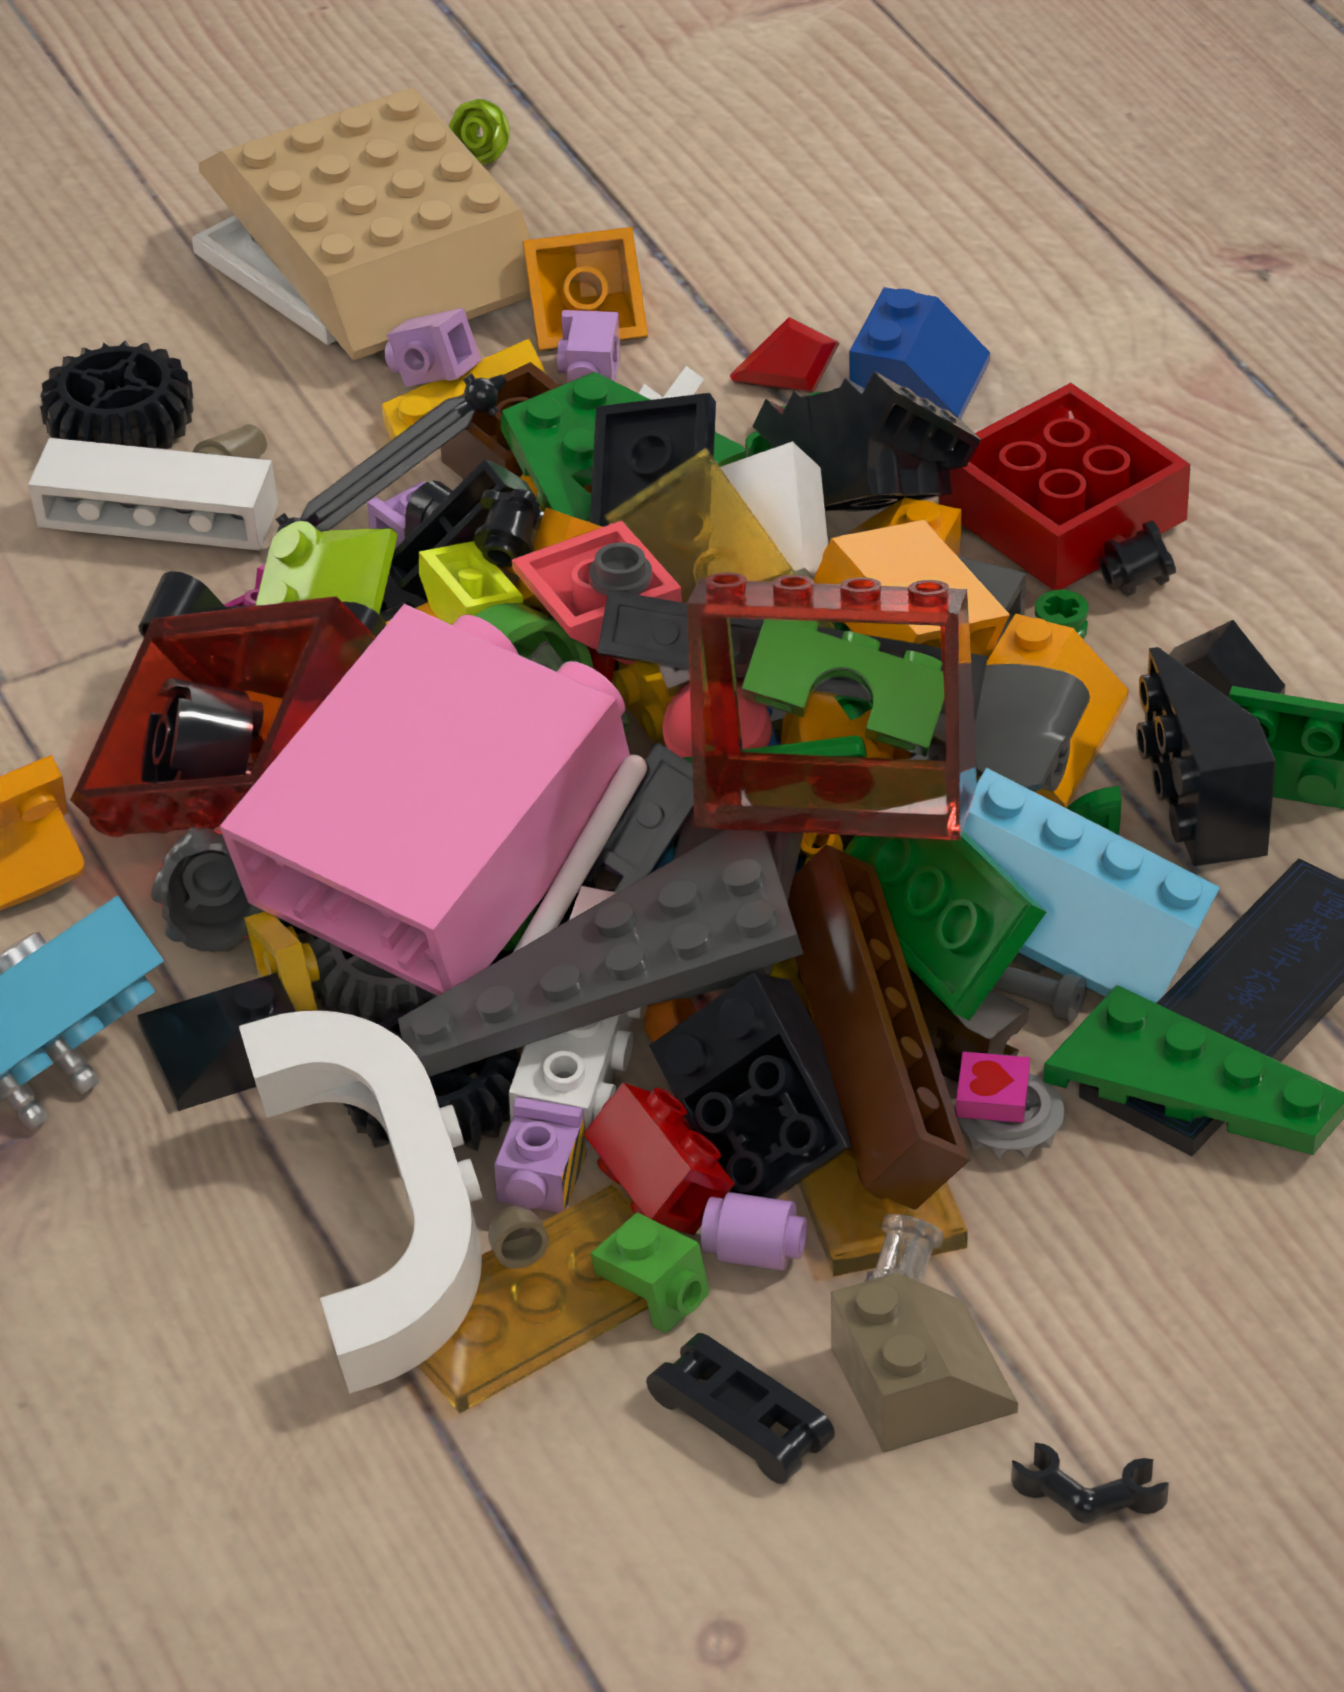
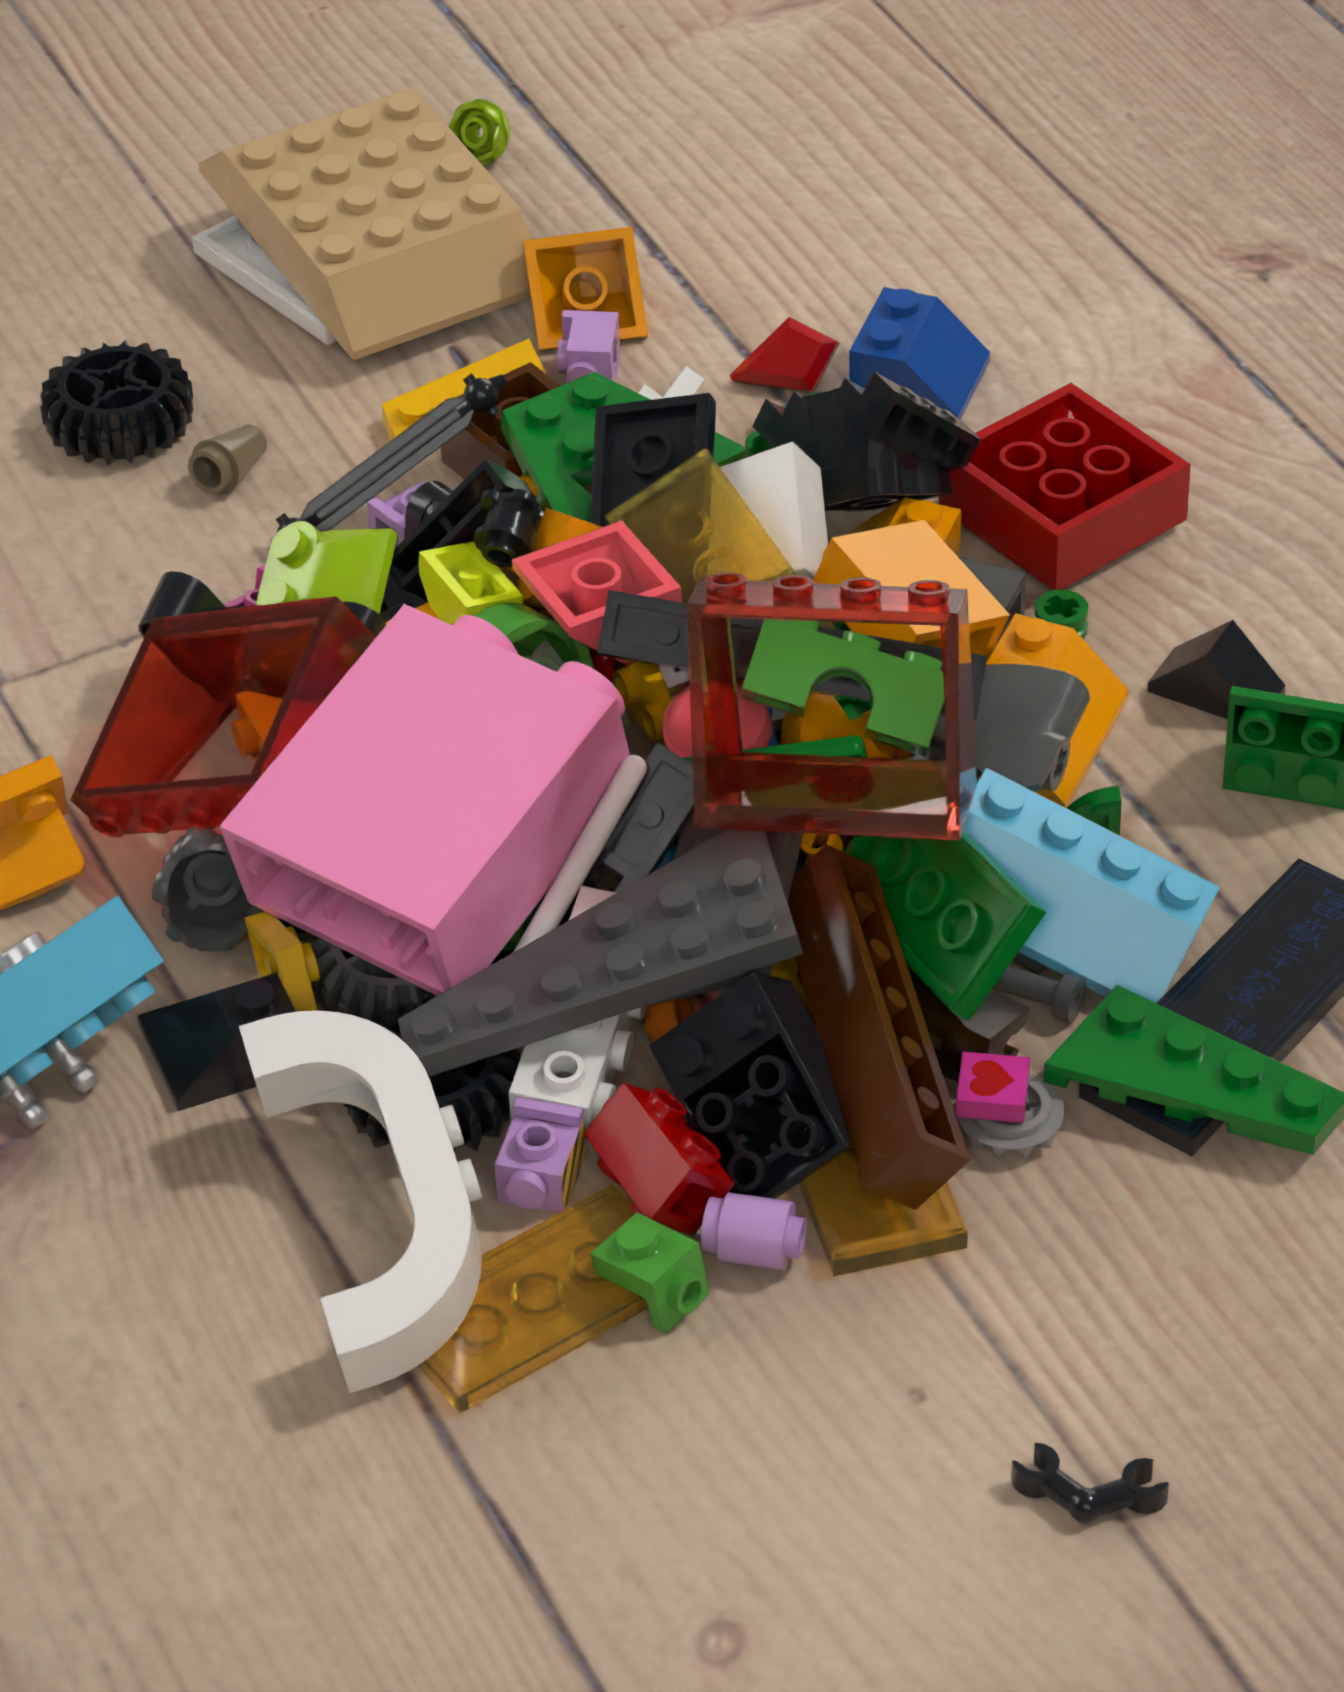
white brick [28,438,279,551] -> none
black brick [141,678,264,815] -> none
lavender brick [385,308,481,387] -> none
dark tan hinge [488,1206,549,1269] -> none
dark grey plate [589,542,652,596] -> none
black plate [646,1333,835,1484] -> none
dark tan slope [831,1273,1018,1452] -> none
clear bush [864,1214,944,1283] -> none
black brick [1098,520,1176,596] -> none
black slope [1136,647,1276,866] -> none

